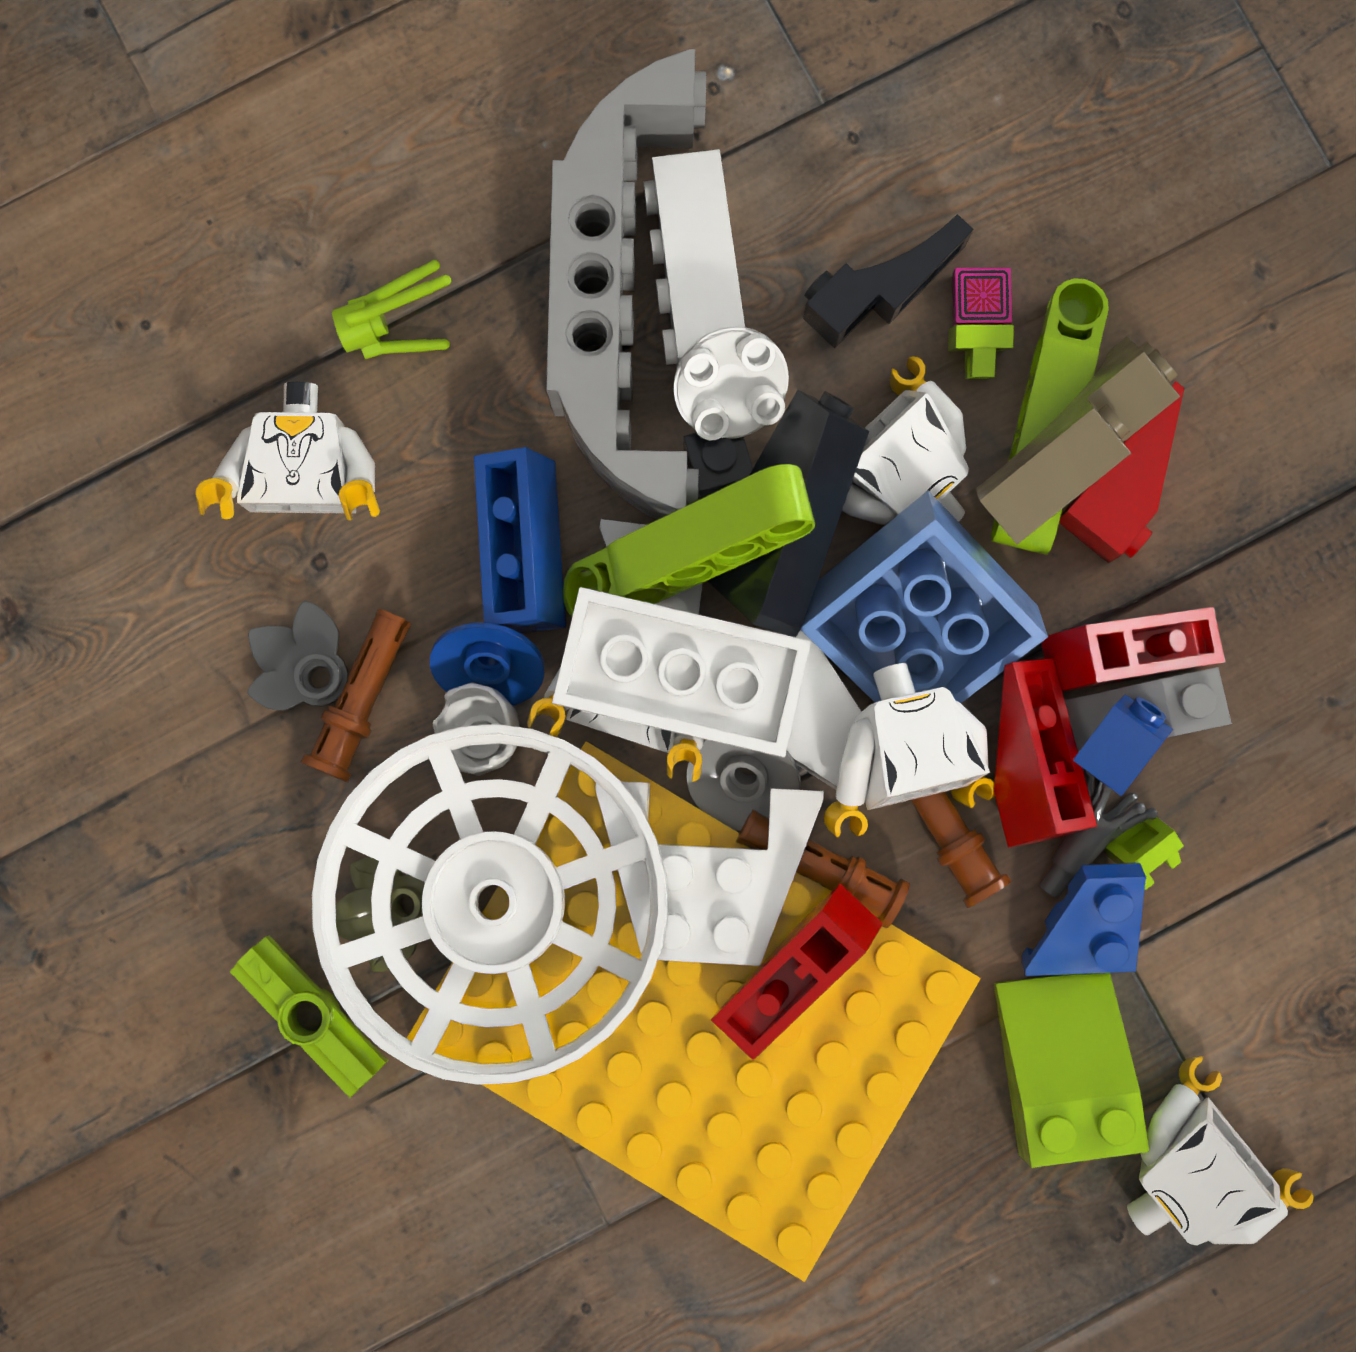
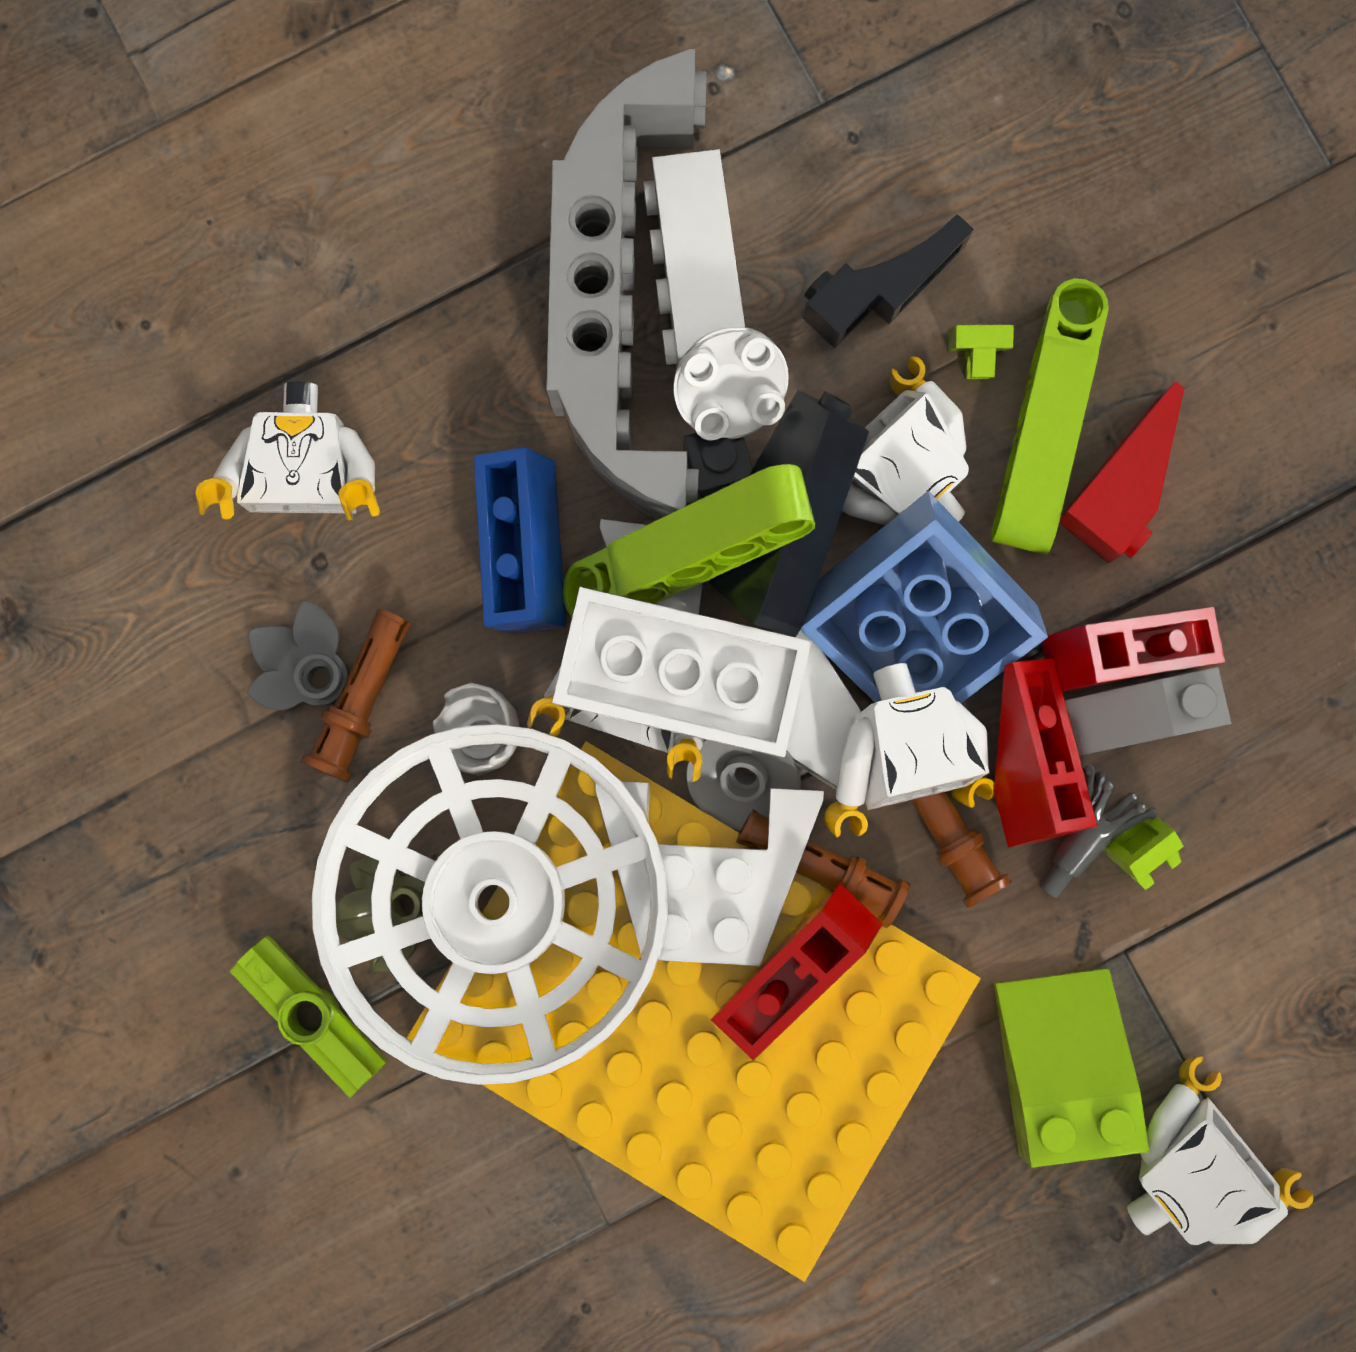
lime plant [332,260,451,359] -> none
blue dish [429,623,545,706] -> none
tile [952,268,1012,326] -> none
dark tan arch [976,337,1180,544] -> none
blue wing [1021,863,1146,976] -> none
blue brick [1073,694,1173,796] -> none

